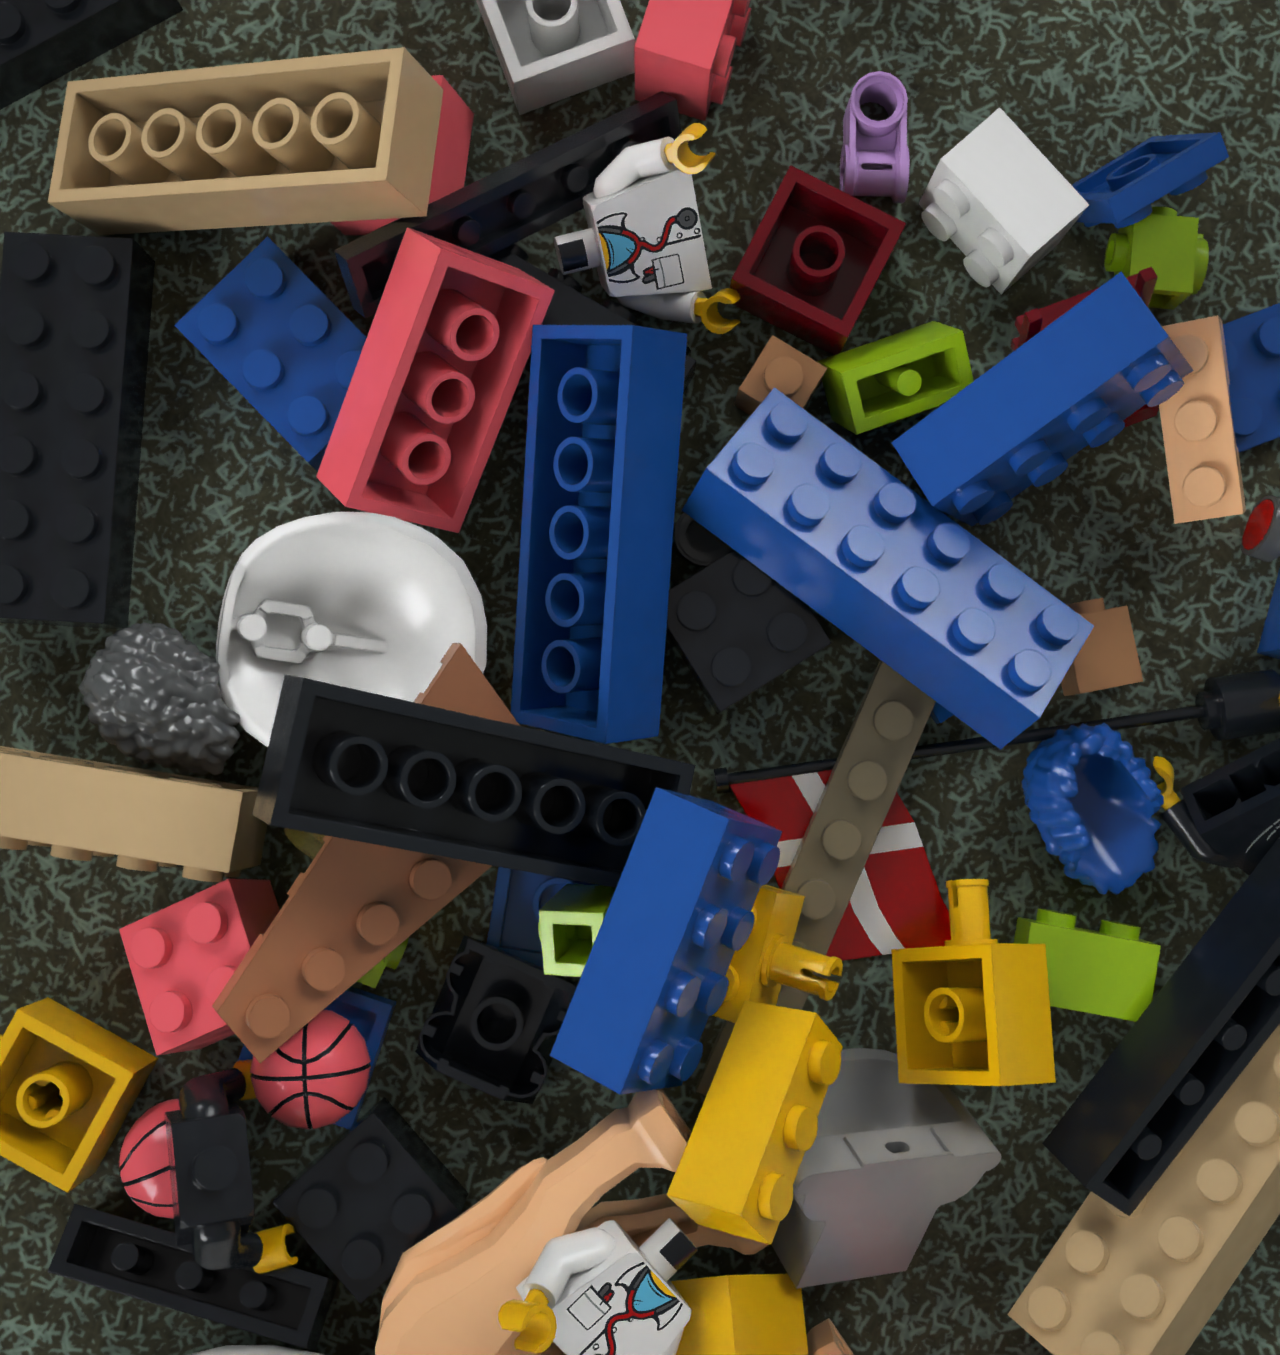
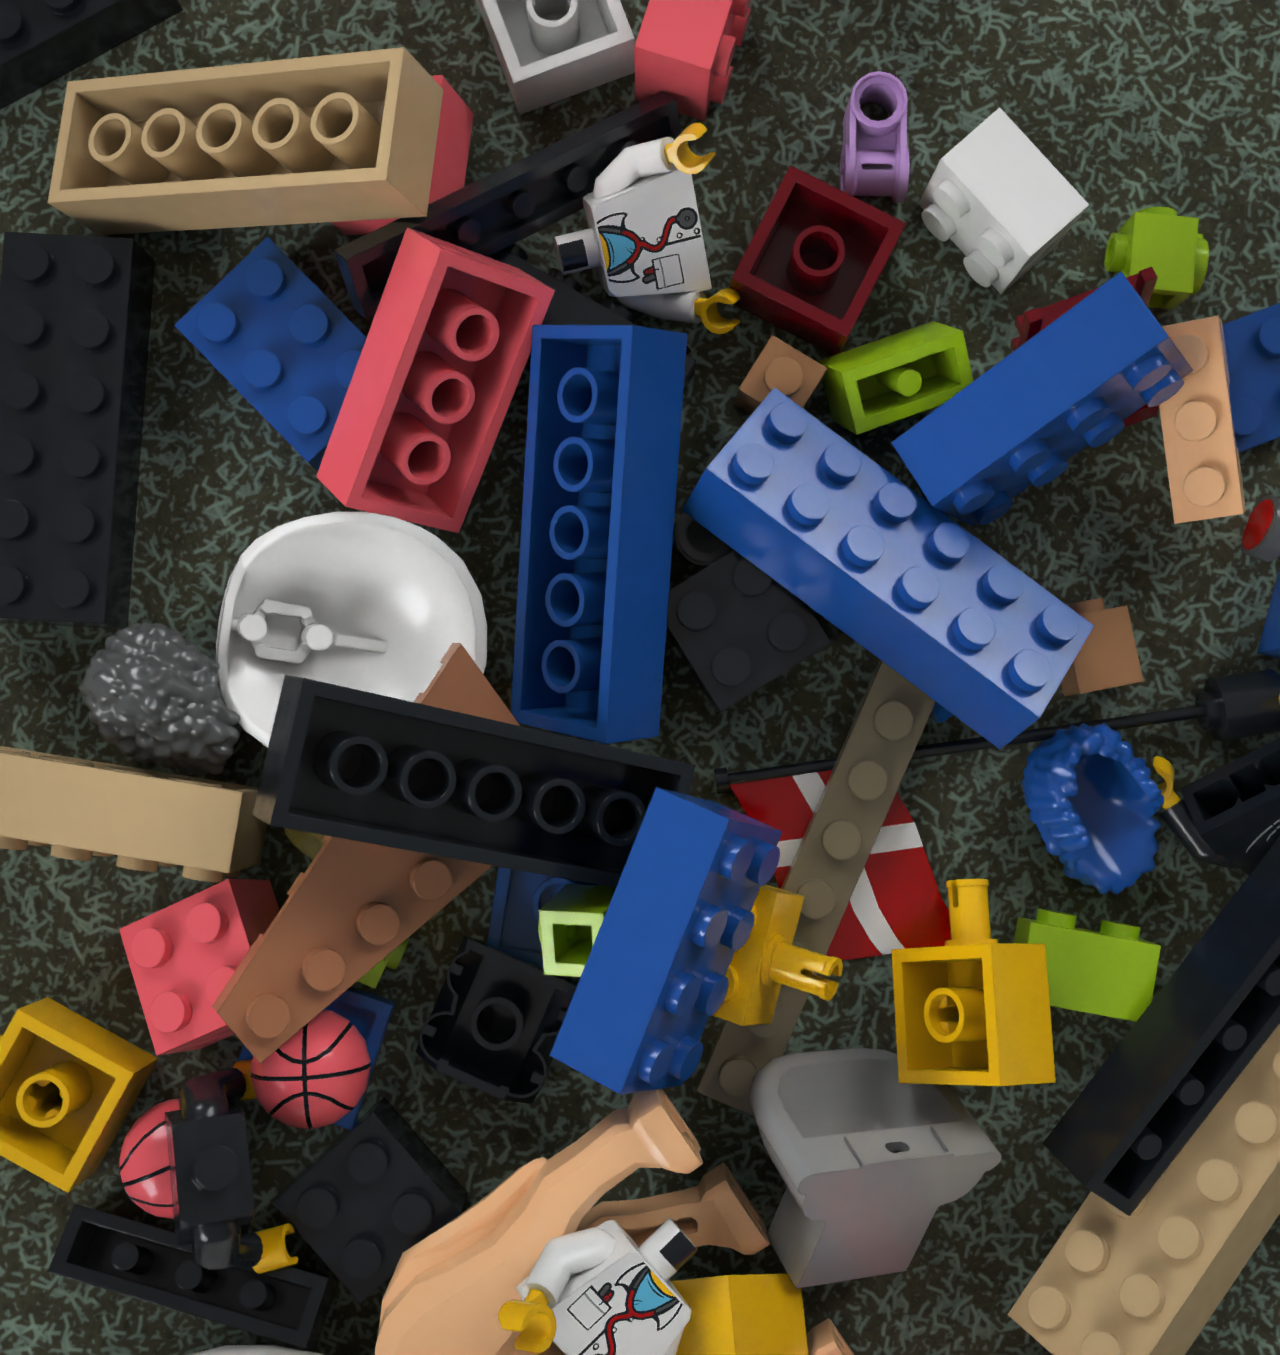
yellow brick [667,1000,843,1245] -> none
blue plate [1072,132,1229,229] -> none

